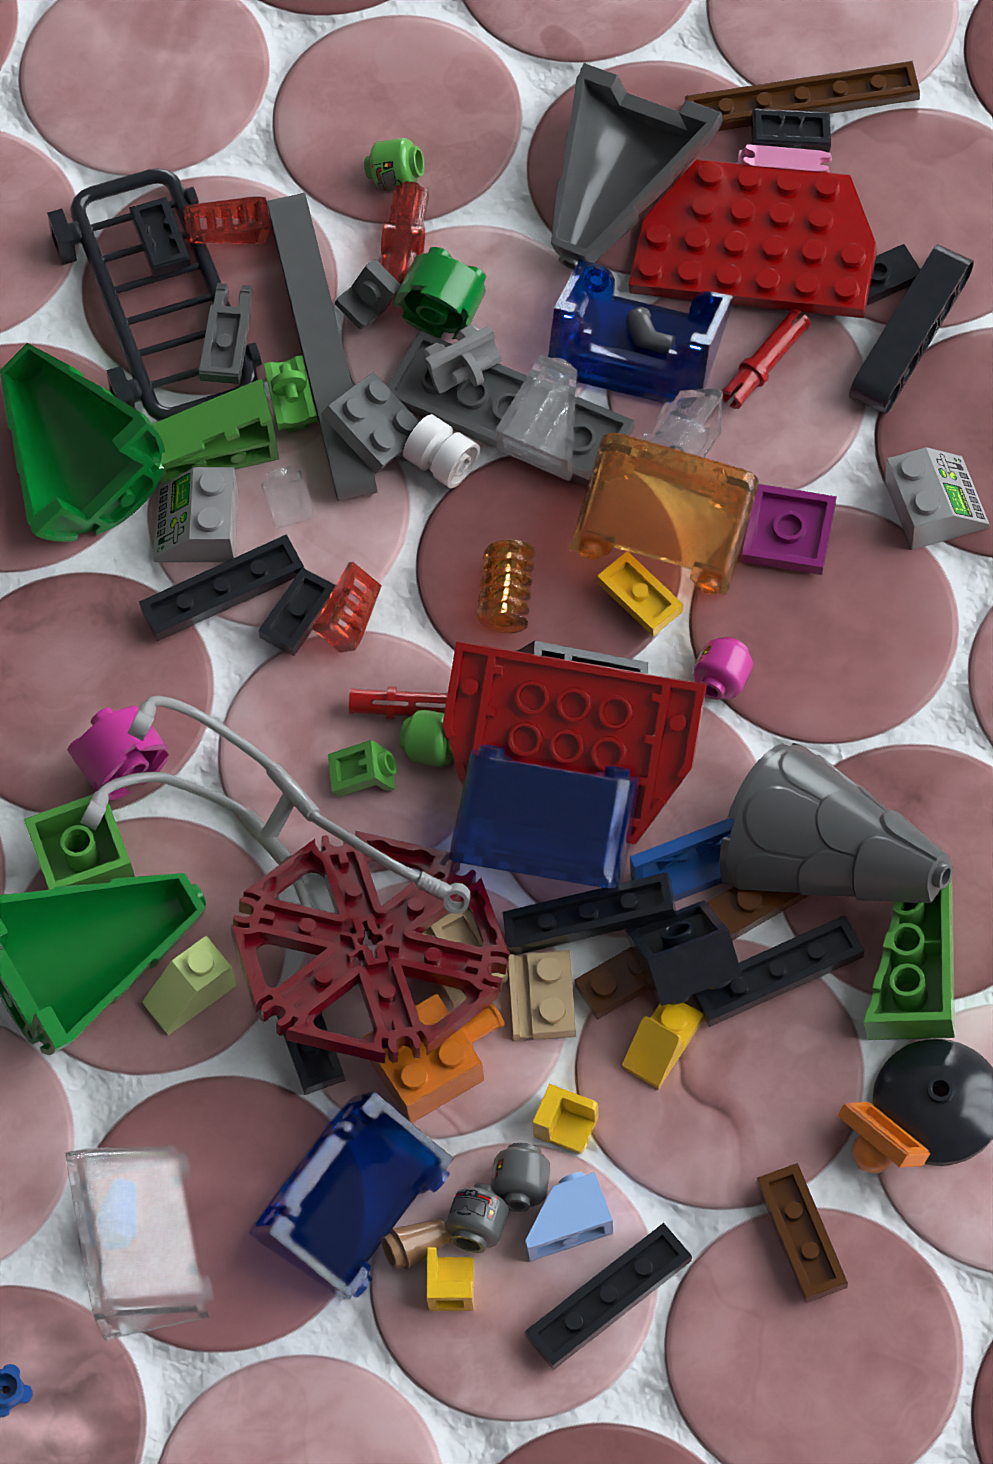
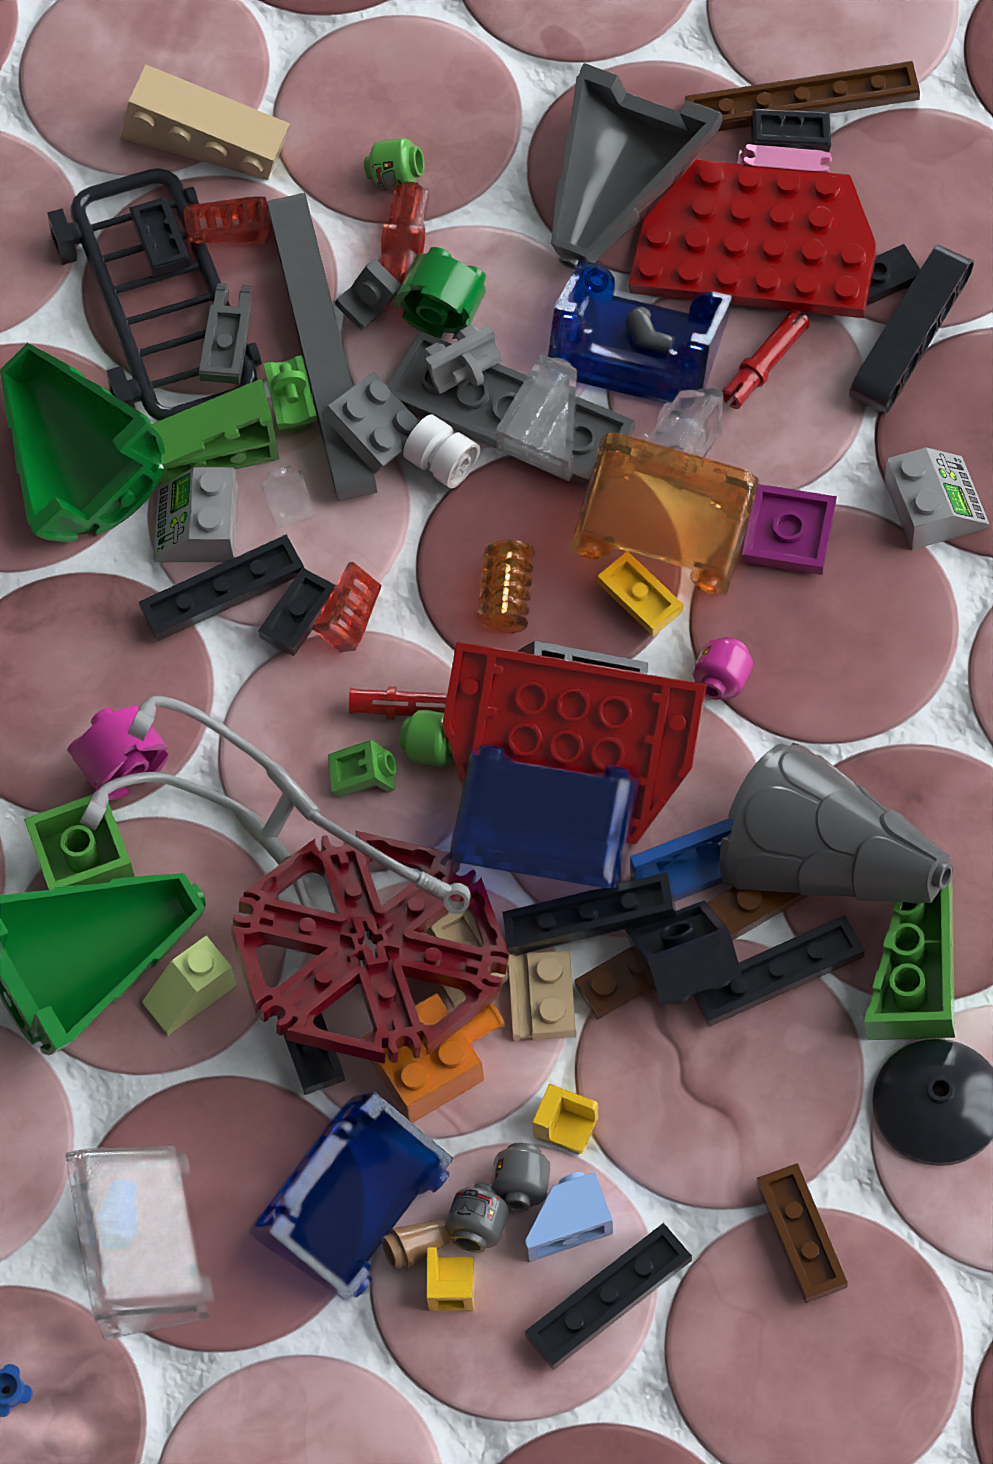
yellow slope [622,1002,704,1089] -> none
orange tile [837,1102,930,1174] -> none
none -> tan wedge [121,64,290,179]

